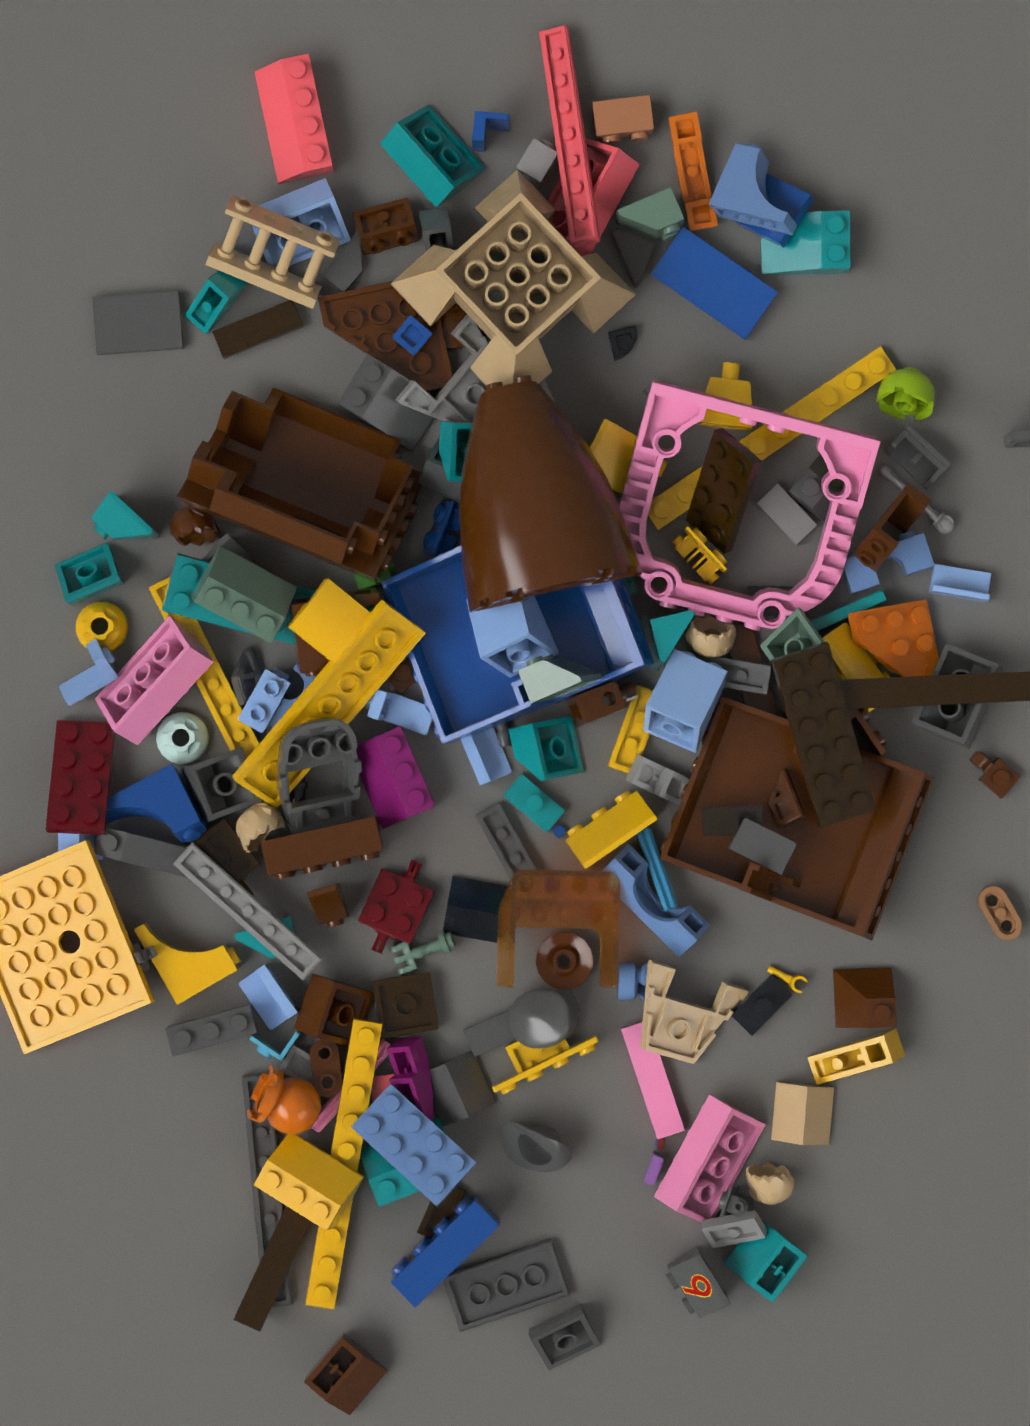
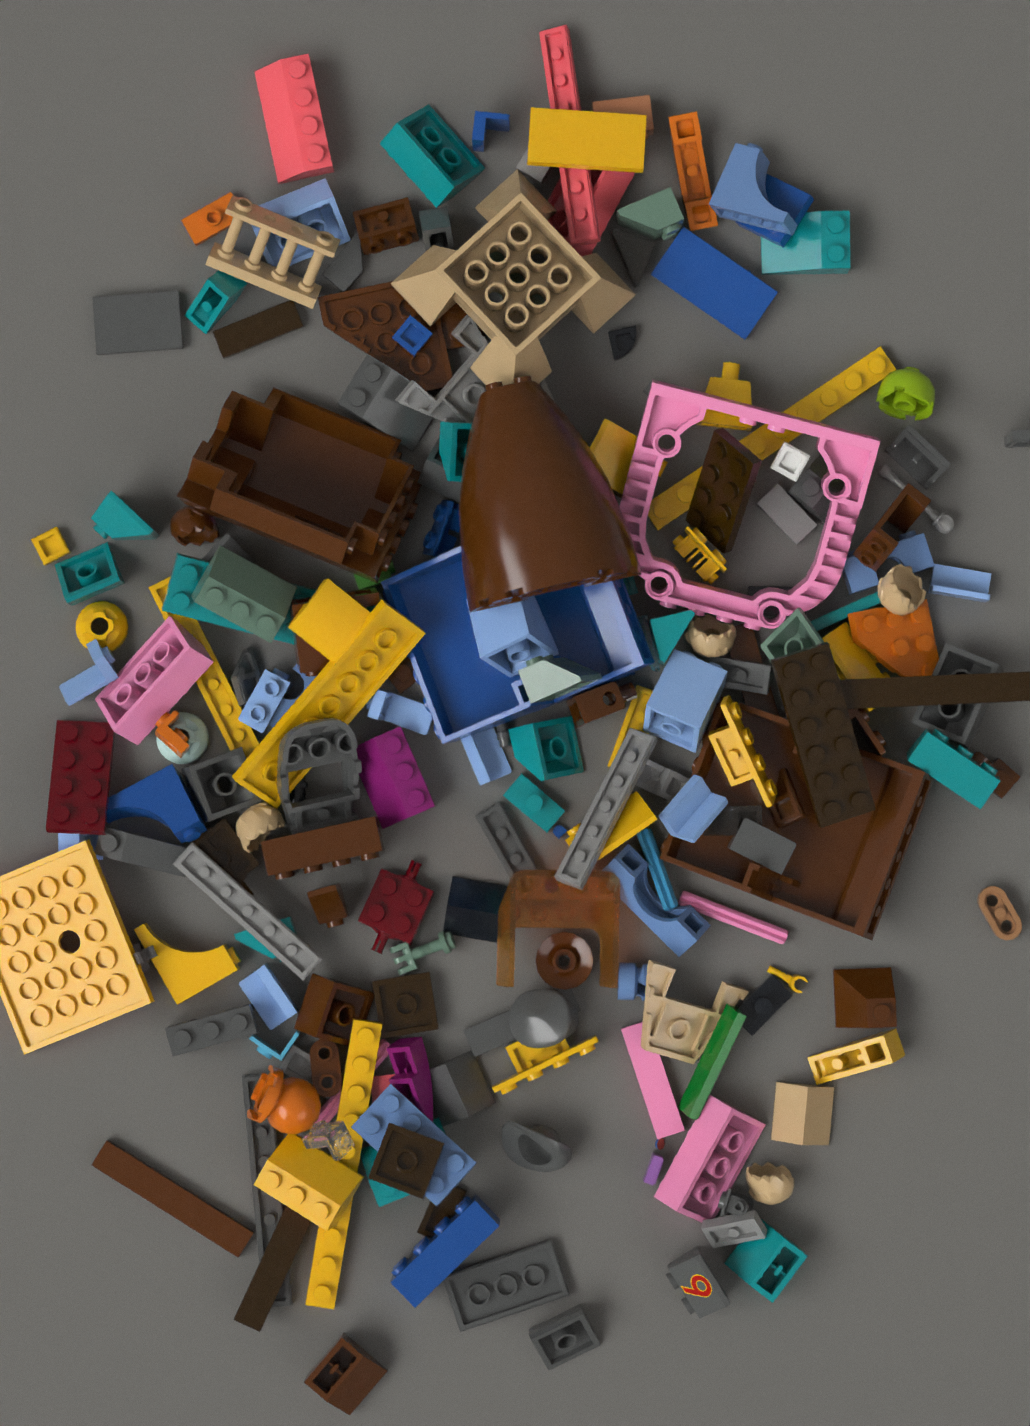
none -> yellow tile [31,526,71,566]
none -> reddish brown tile [91,1140,254,1258]
none -> orange bracket [155,710,189,758]
none -> orange plate [181,192,233,246]
none -> clear bracket [302,1120,355,1161]
none -> dark brown plate [368,1123,445,1200]
none -> yellow tile [527,107,647,173]
none -> light grey tile [554,728,657,890]
none -> light blue panel [658,775,728,843]
none -> bright pink axle [678,891,788,944]
none -> green tile [678,1004,746,1120]
none -> yellow bracket [708,695,777,808]
none -> white tile [770,441,810,482]
none -> tan hair [877,564,926,616]
none -> teal slope [906,728,1000,810]

